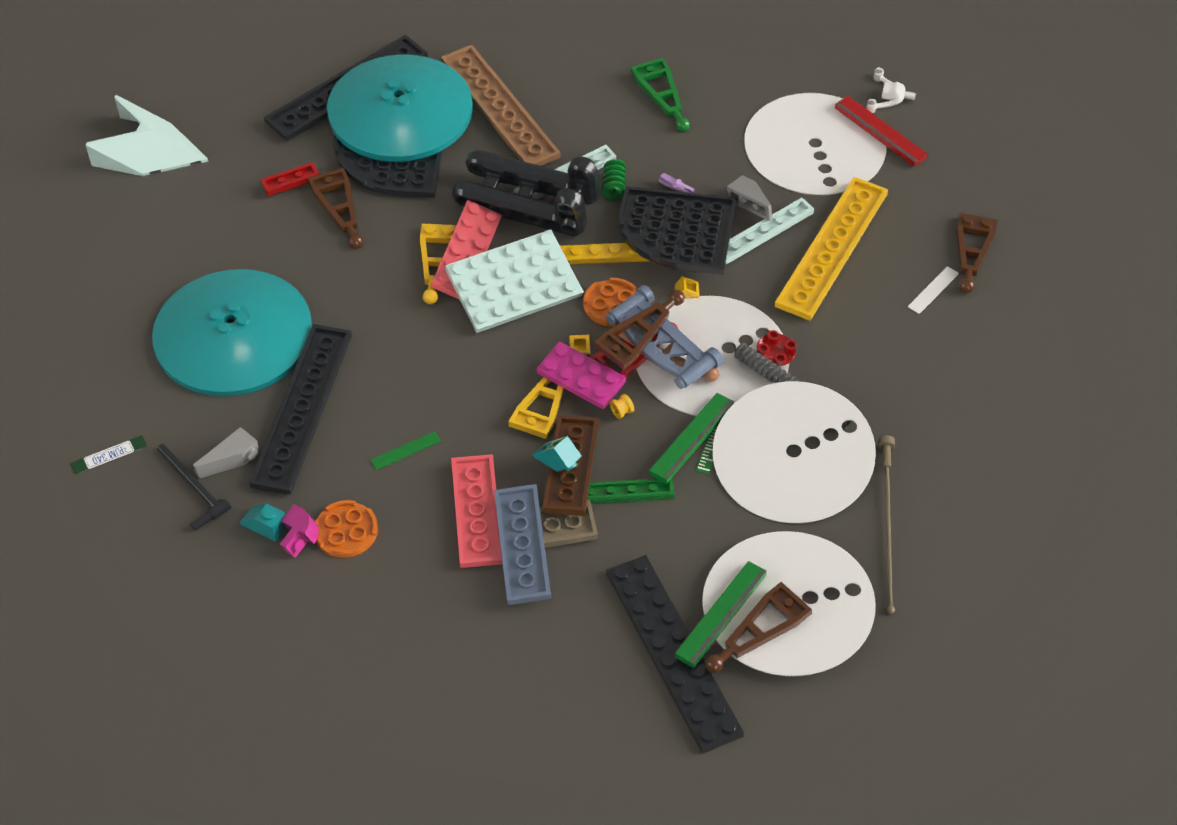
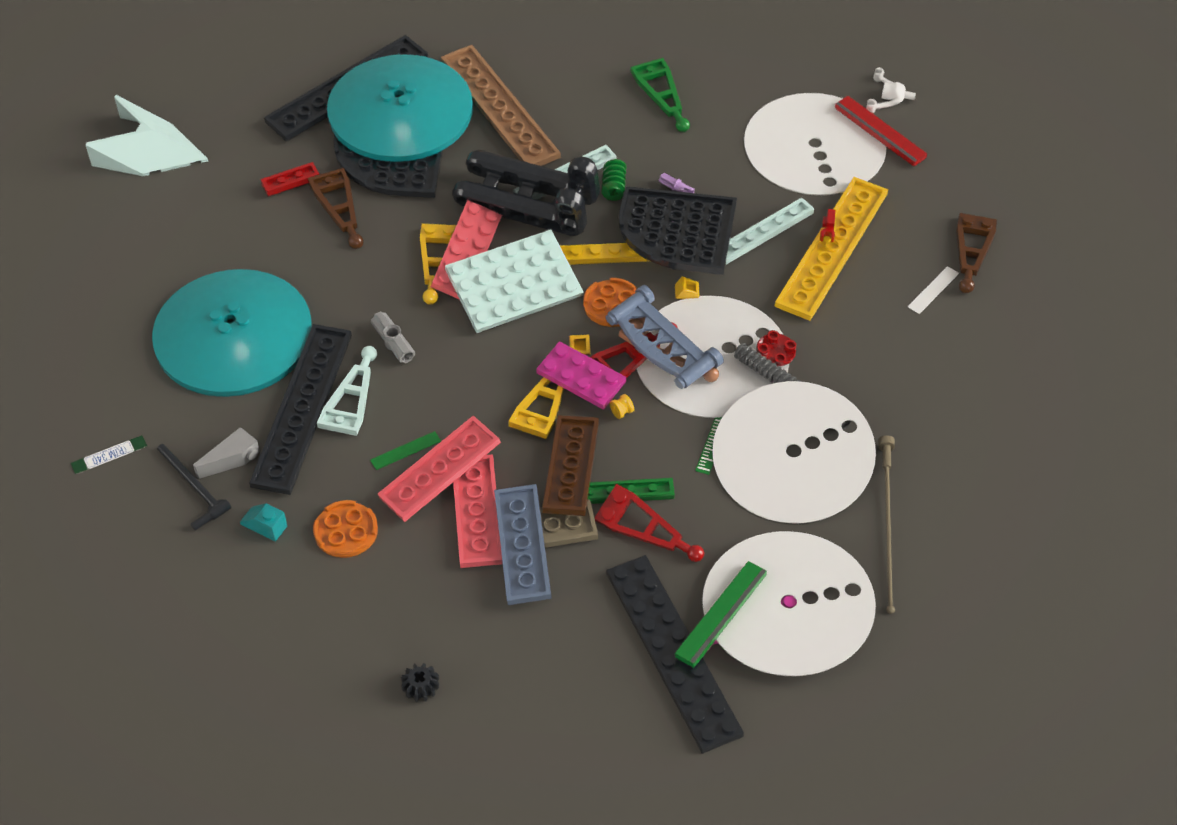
dark pink brick [280,505,319,558] -> none
teal slope [533,436,582,472] -> none
reddish brown plate [594,290,685,370] -> none
green tile [649,393,734,484] -> none
reddish brown plate [705,582,812,673] -> none
light grey slope [727,175,773,221] -> none
none -> light aqua plate [317,346,377,436]
none -> light grey piece [371,311,415,364]
none -> coral plate [378,416,501,522]
none -> black gear [401,663,439,702]
none -> red plate [594,484,704,562]
none -> red plate [820,209,836,243]

